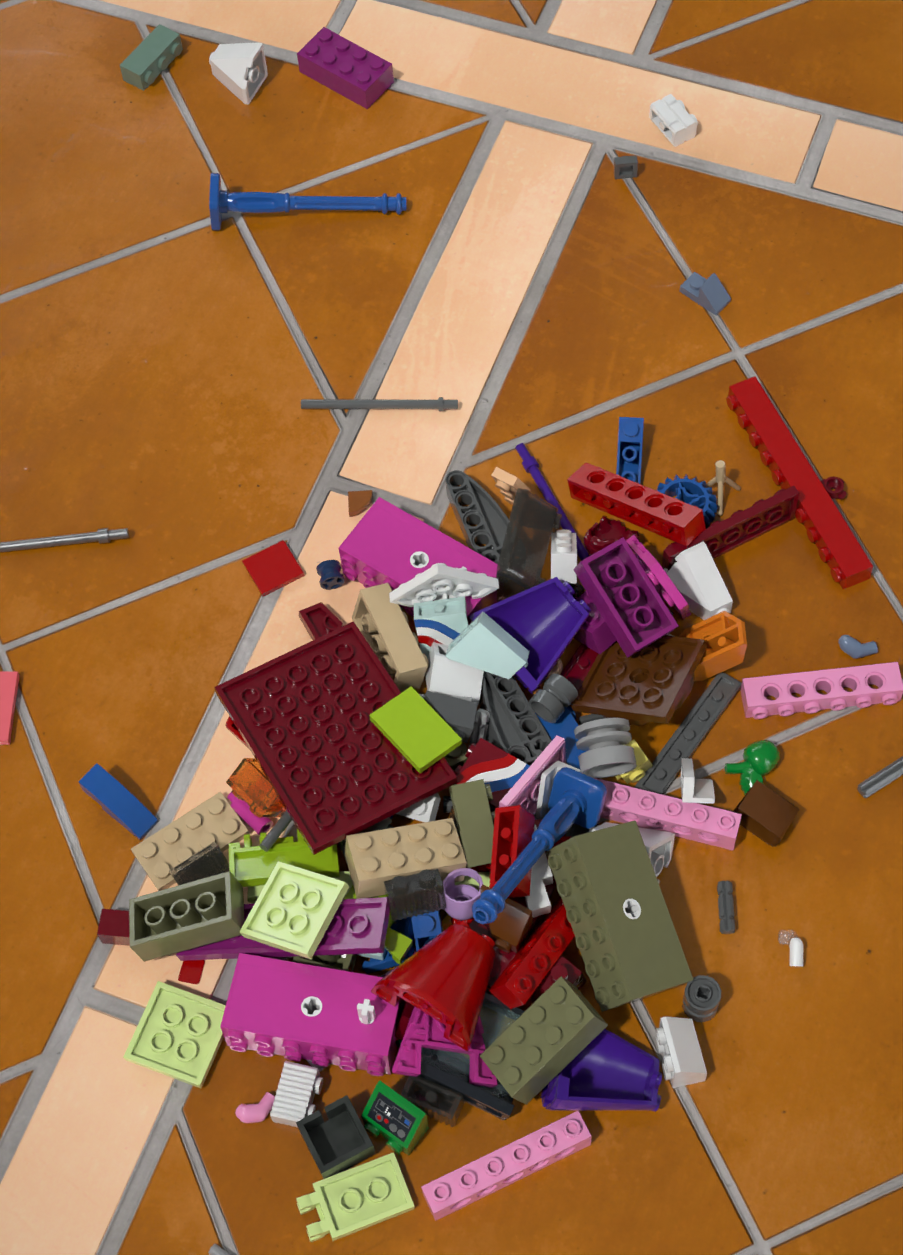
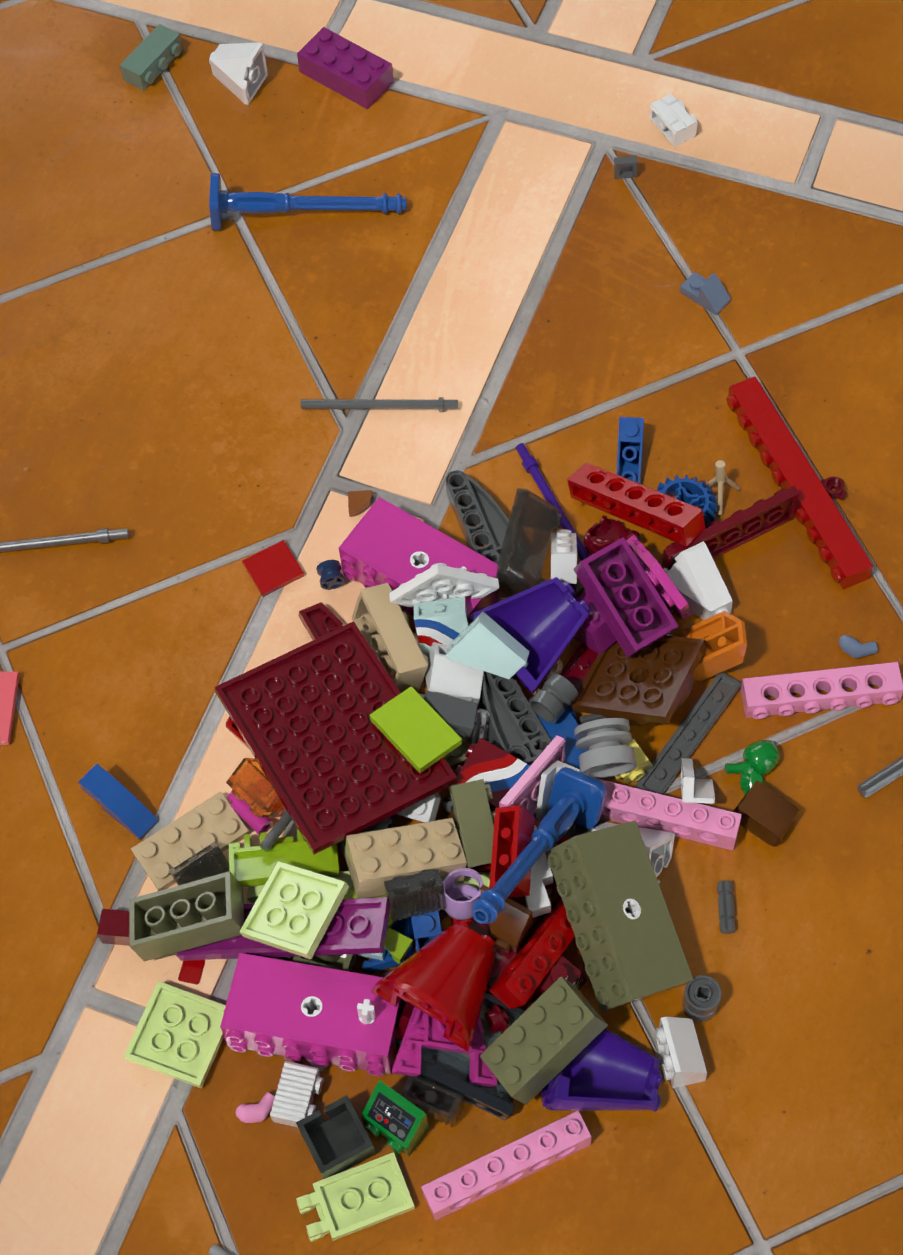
light nougat wing [491,467,551,517] -> none
white arm [778,929,804,967] -> none
none -> dark red plate [485,1005,509,1034]

